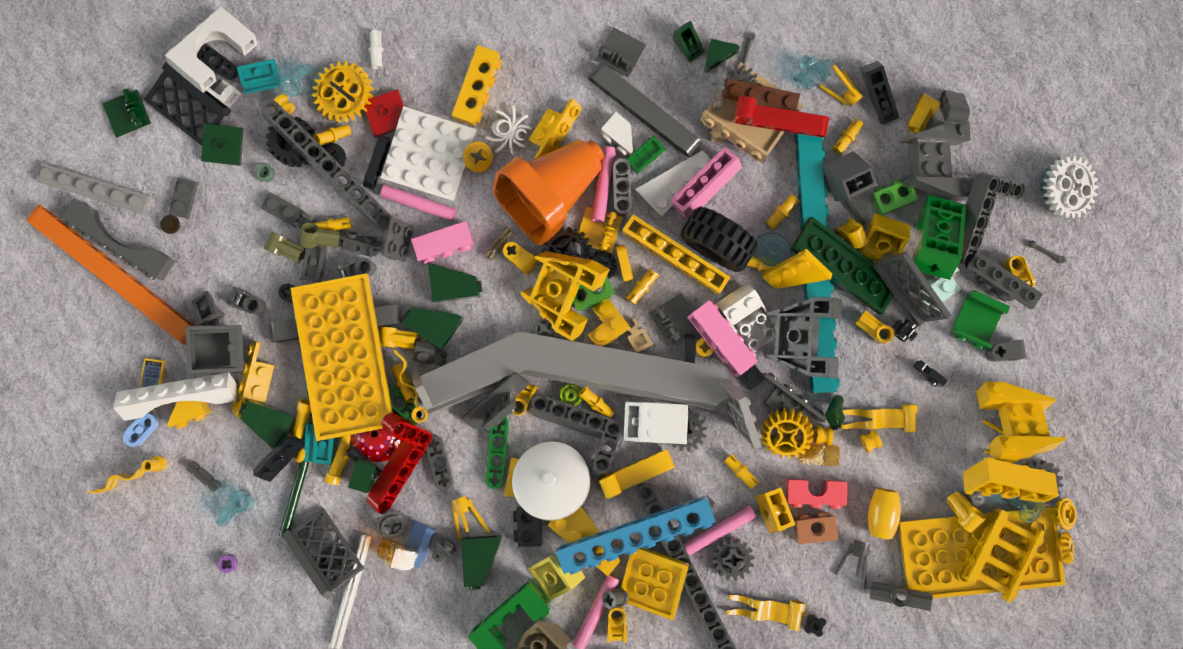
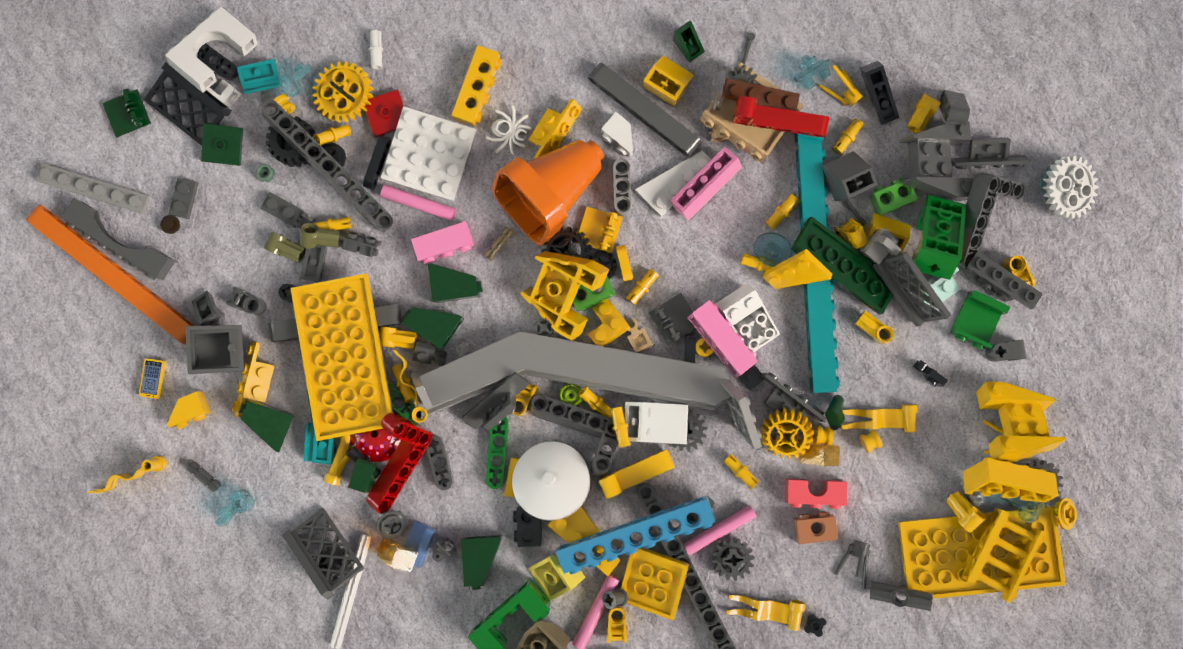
white arch [113,372,238,421] -> none
light blue plate [123,413,158,447] -> none
medium lavender bush [218,554,238,573] -> none
black plate [253,434,305,482] -> none
dark green piece [279,461,310,536] -> none
yellow plant [290,399,312,463] -> none
dark grey piece [336,258,376,278] -> none
dark grey hinge [382,217,413,262] -> none
yellow plant [451,496,490,540] -> none
yellow gear [463,142,493,172] -> none
yellow piece [503,242,539,275] -> none
bright pink piece [591,146,616,223] -> none
dark grey hinge [595,27,646,77] -> none
yellow brick [622,214,730,295] -> none
green plate [626,135,666,175] -> none
black tyre [681,206,758,272] -> none
dark green slope [704,39,740,73] -> none
yellow brick [755,487,795,533] -> none
dark grey wedge [764,297,842,378] -> none
yellow piece [867,488,901,539] -> none
black gear [893,319,918,342] -> none
dark grey hinge [1028,240,1065,264] -> none
yellow gear [1058,532,1075,564] -> none
none -> yellow pin [610,407,631,448]
none -> yellow slope [643,56,695,107]
none -> light grey brick [858,228,902,265]
none -> dark grey bracket [951,137,1031,169]

